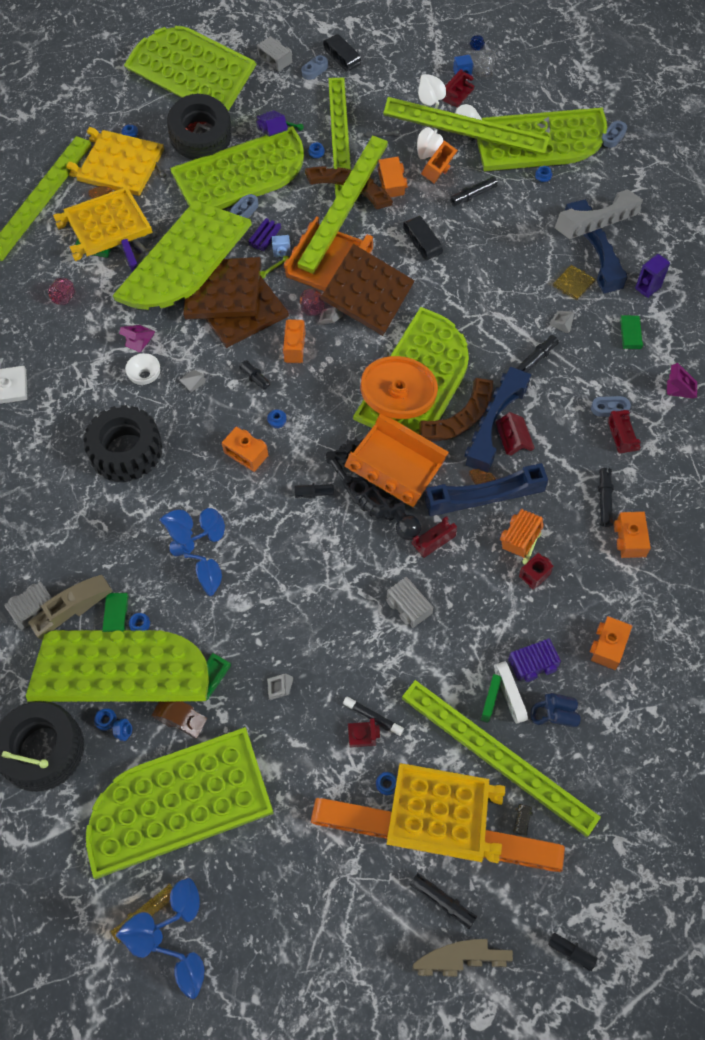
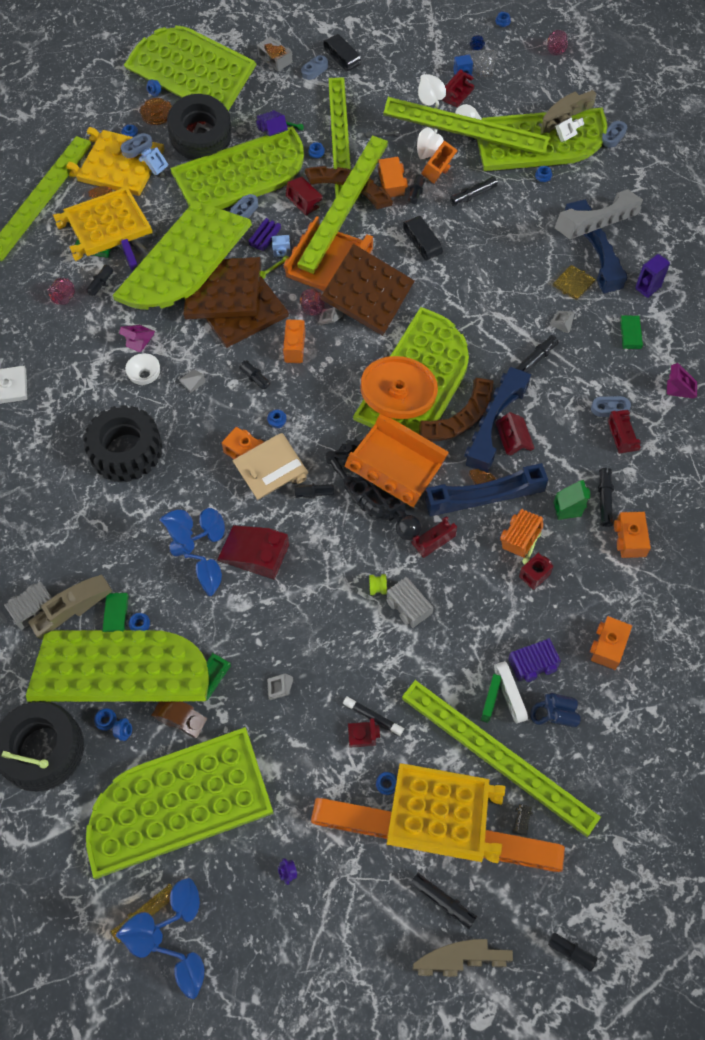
none -> black axle [86,265,114,296]
none -> sand blue plate [121,133,152,158]
none -> light blue bracket [138,147,169,175]
none -> clear orange tile [140,98,172,125]
none -> blue plate [147,79,161,97]
none -> dark red slope [217,525,289,580]
none -> tan door [233,433,308,500]
none -> clear orange tile [264,43,286,59]
none -> dark purple plate [278,858,297,885]
none -> dark red hinge [286,177,323,215]
none -> lime wheel [369,574,387,595]
none -> black axle [408,175,425,204]
none -> blue plate [495,12,511,27]
none -> dark tan slope [541,90,596,134]
none -> clear pink head [547,30,568,55]
none -> green slope [553,480,590,520]
none -> white plate [555,118,584,142]

